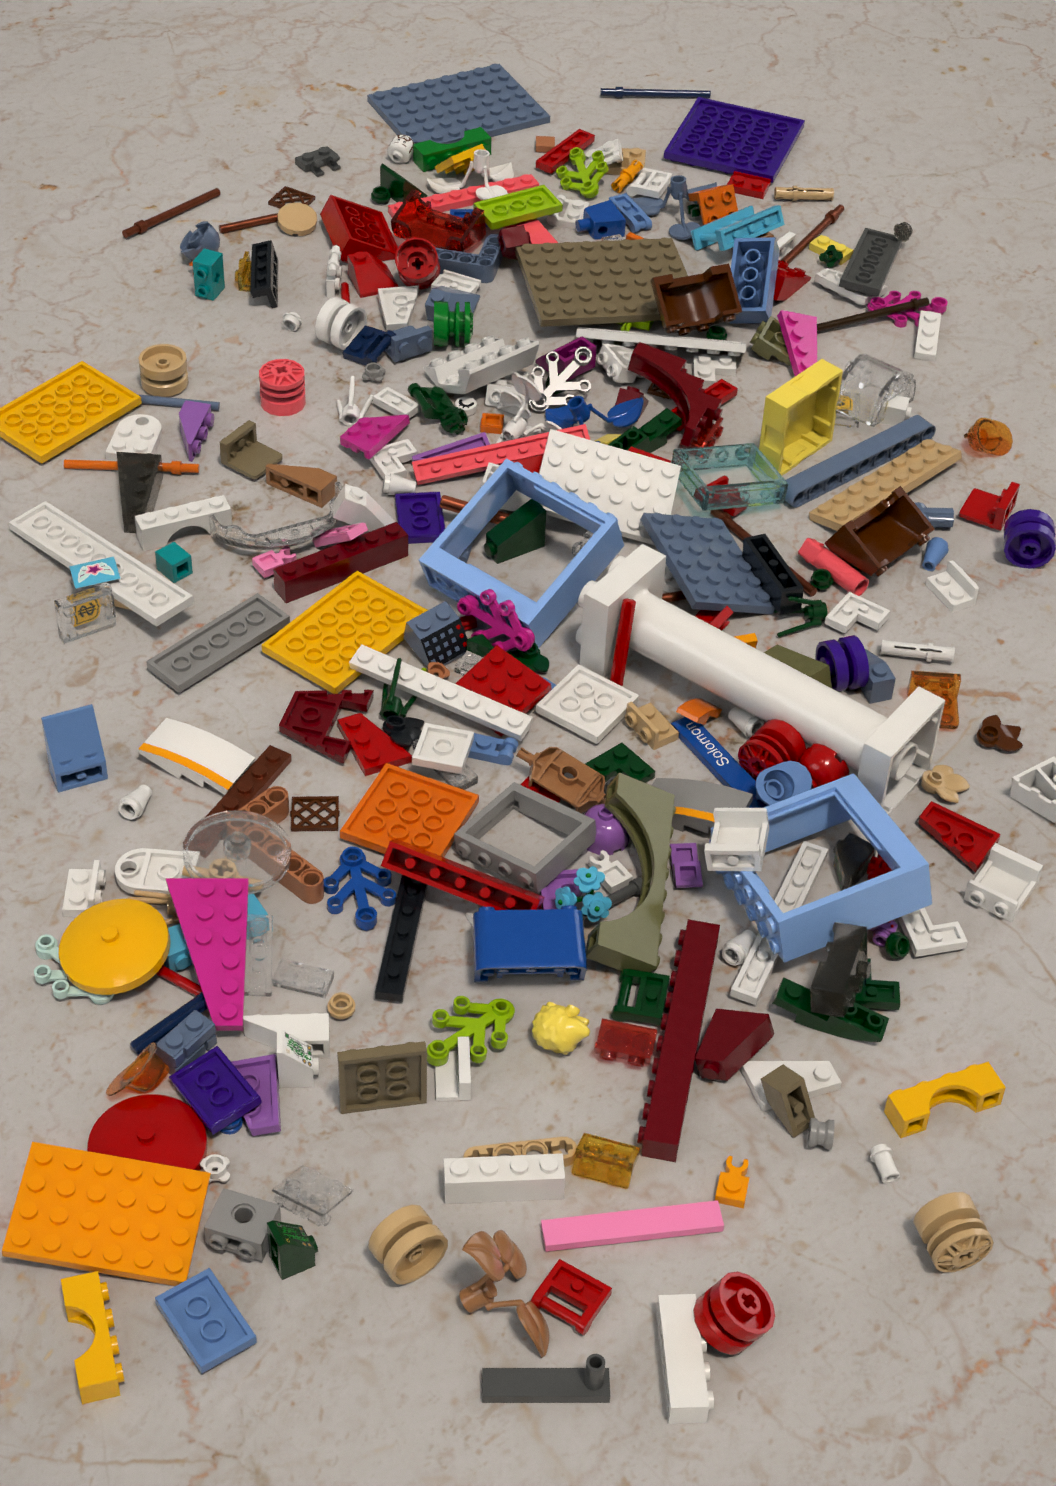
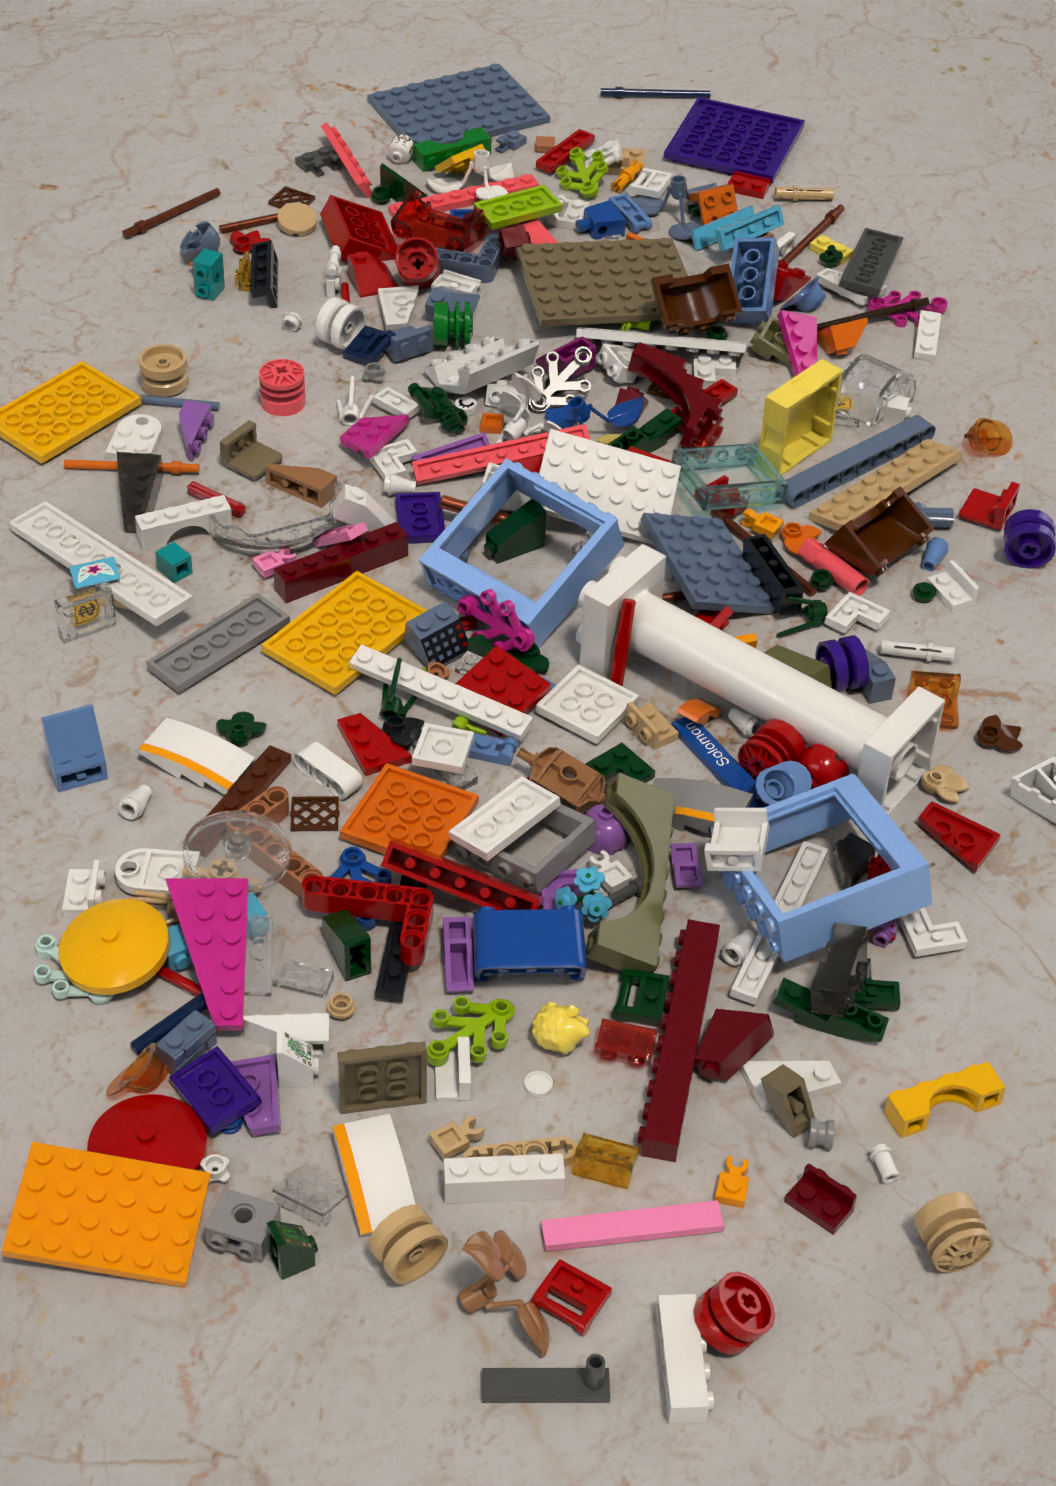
yellow arch [61,1271,125,1404] -> none
medium blue plate [155,1268,257,1374] -> none
dark red wing [279,690,374,764] -> none
dark green plate [885,932,910,959] -> none
clear smoke plate [893,222,913,242] -> none
white panel [964,843,1043,922] -> none
none -> red axle [187,481,246,517]
none -> dark green plate [216,711,267,745]
none -> red plate [230,230,270,254]
none -> white beam [293,741,363,800]
none -> red beam [301,875,433,966]
none -> coral plate [321,122,373,198]
none -> dark green slope [321,909,371,982]
none -> white slope [332,1113,416,1237]
none -> tan plate [429,1116,484,1160]
none -> medium lavender slope [443,916,474,993]
none -> white plate [449,776,561,861]
none -> lime hand [452,716,487,735]
none -> sand blue plate [496,130,527,153]
none -> white piece [524,1071,553,1097]
none -> light orange plate [741,508,784,539]
none -> medium blue piece [781,276,826,312]
none -> orange plate [781,522,822,555]
none -> dark red bracket [784,1163,857,1235]
none -> orange slope [817,318,868,356]
none -> dark green plate [912,582,936,603]

